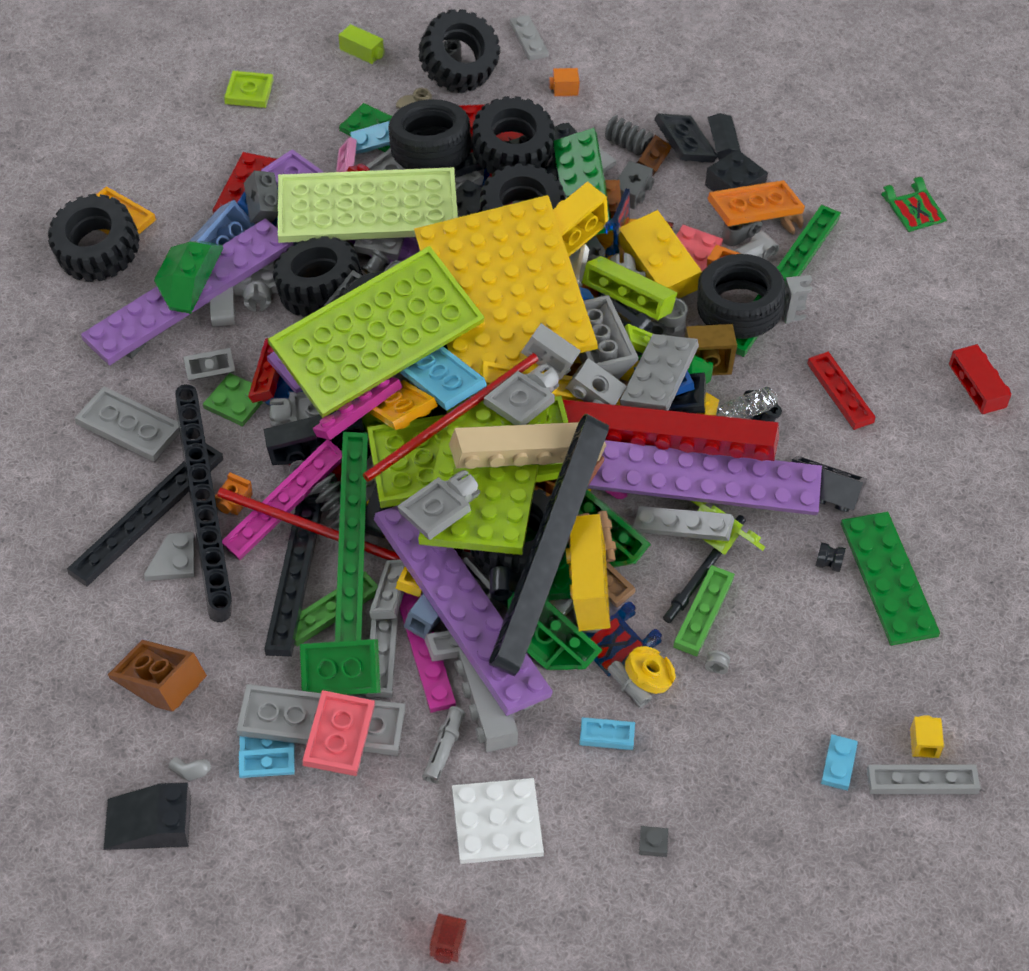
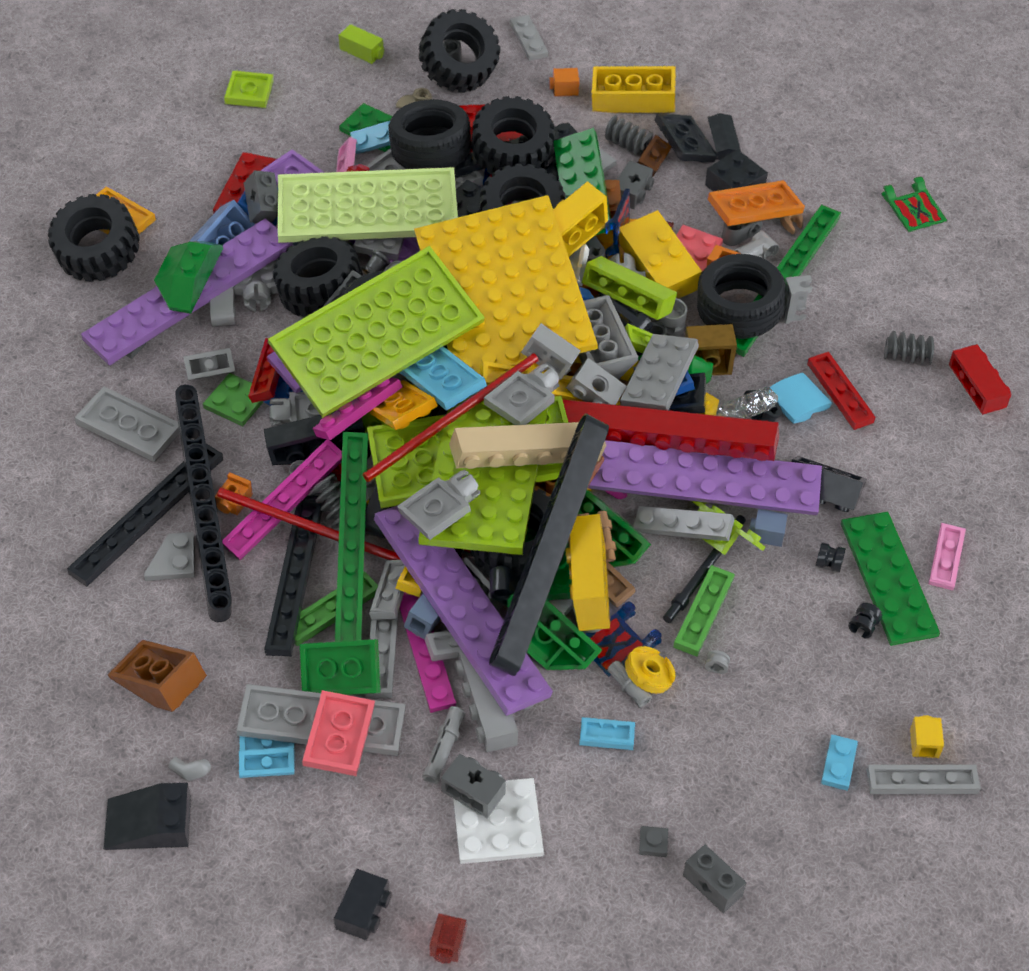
none -> black brick [334,869,392,941]
none -> dark grey brick [441,753,506,818]
none -> yellow brick [592,66,676,113]
none -> dark grey brick [683,844,747,914]
none -> sand blue brick [749,509,788,547]
none -> medium azure slope [767,373,832,424]
none -> black wheel [848,602,883,639]
none -> dark grey piece [884,331,935,365]
none -> bright pink tile [928,523,966,591]

